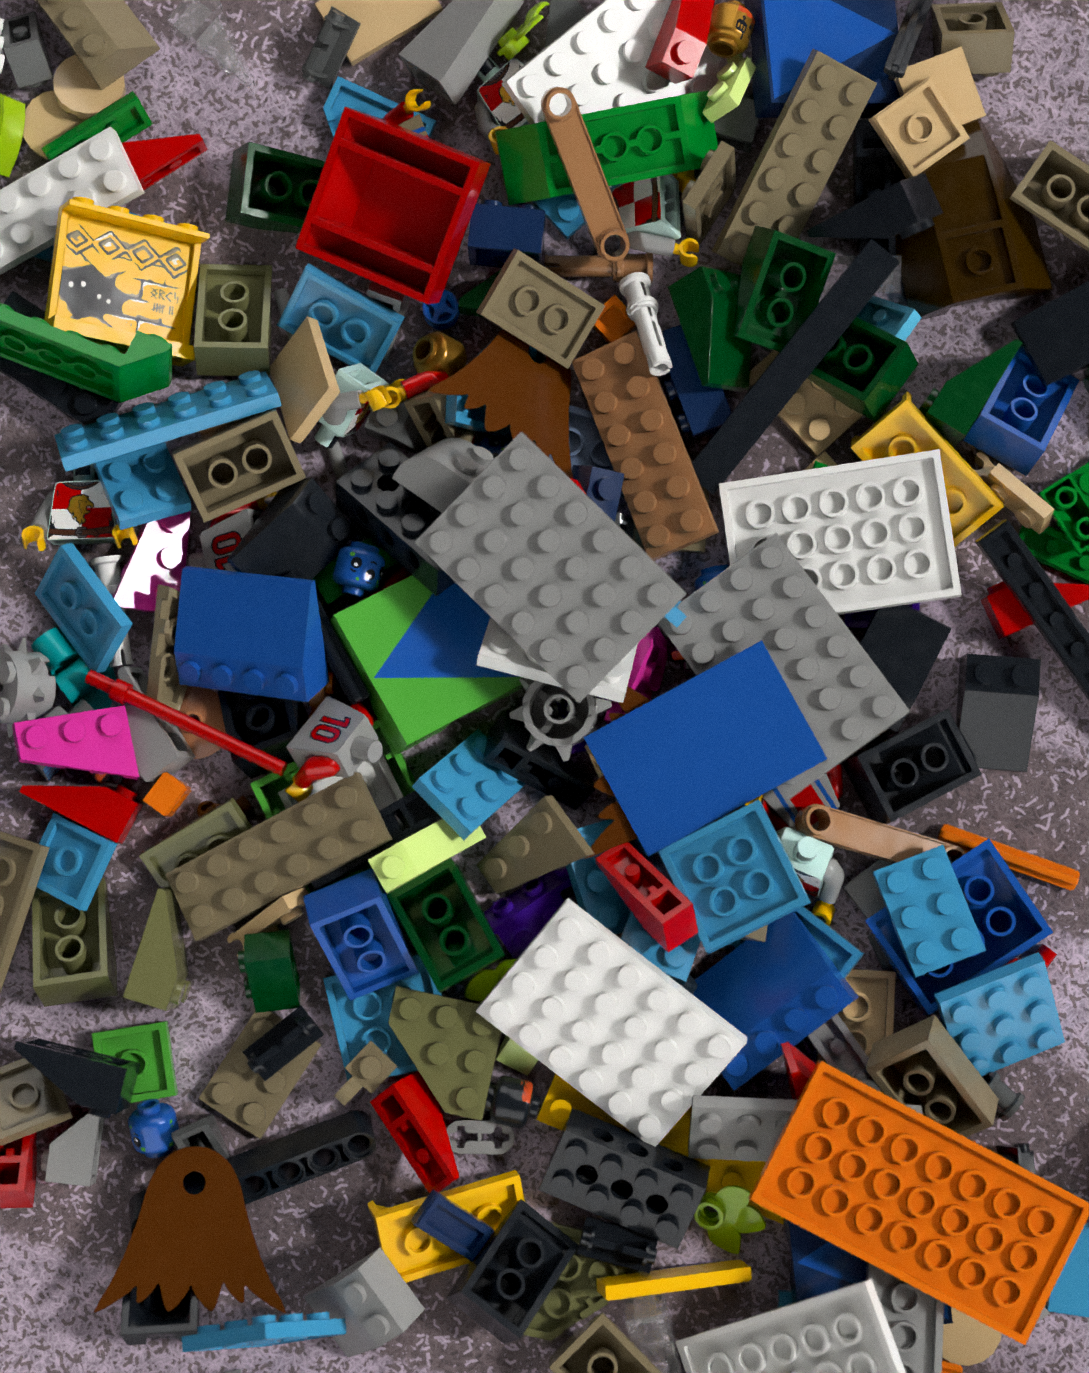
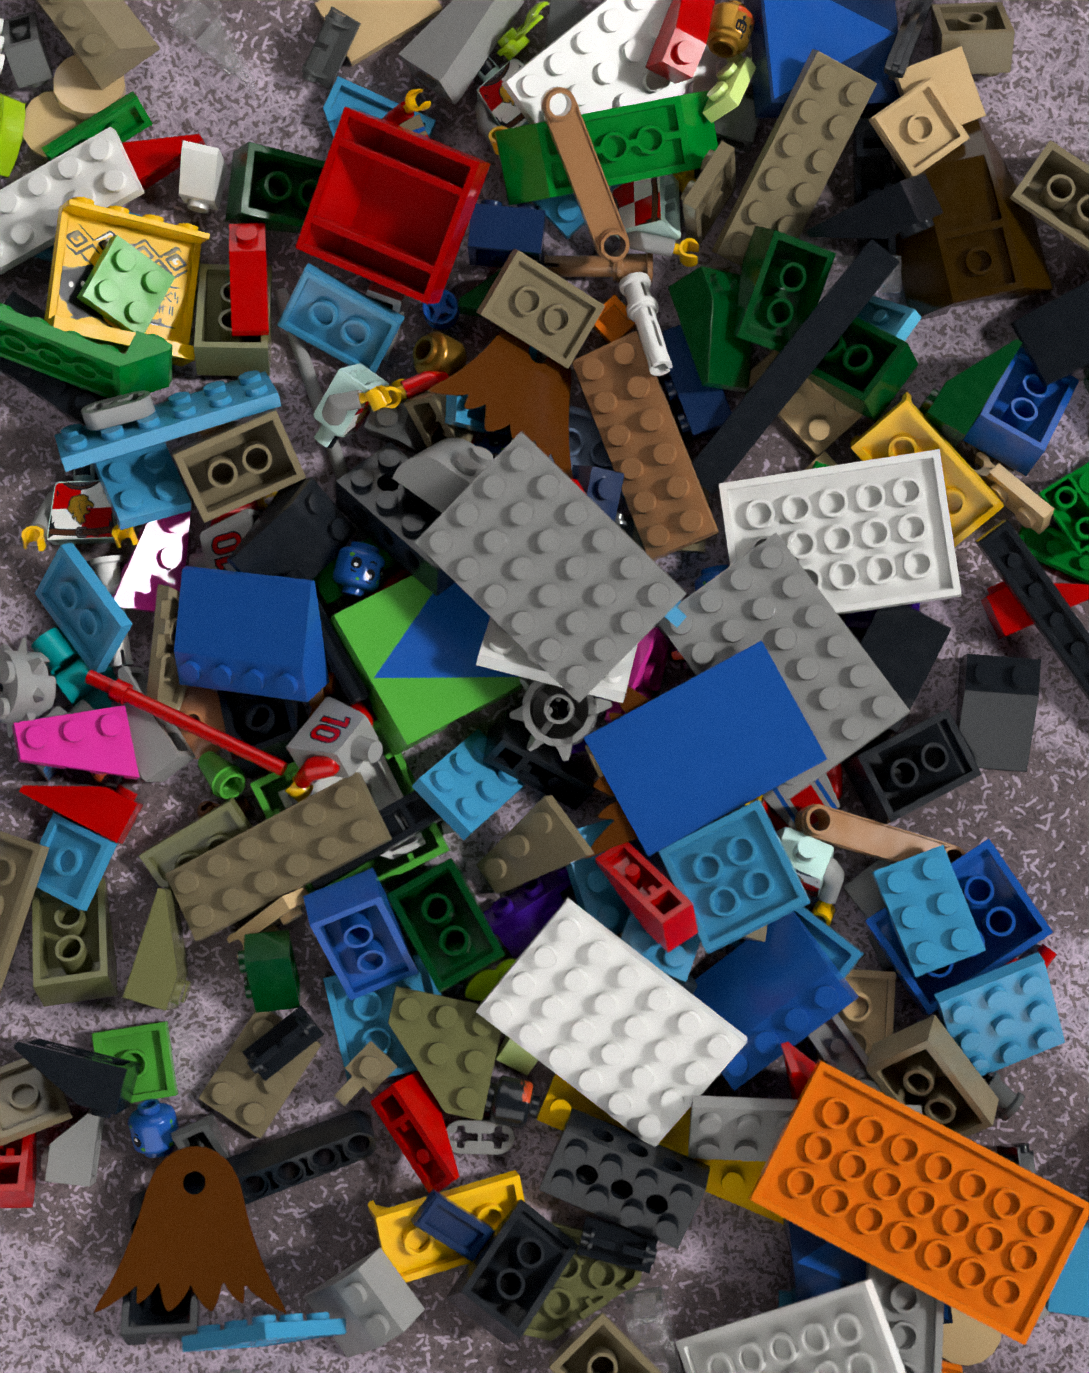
orange slope [143,772,192,817] -> none
tan tile [270,316,340,444] -> none
yellowish green slope [368,819,487,893] -> none
yellow tile [596,1259,752,1301] -> none
lime plate [694,1185,766,1254] -> none
orange axle [937,824,1080,891] -> none
none -> plate [77,235,175,333]
none -> light grey beam [81,390,155,431]
none -> white slope [179,140,228,213]
none -> bright green cone [198,751,246,799]
none -> red slope [229,223,269,336]

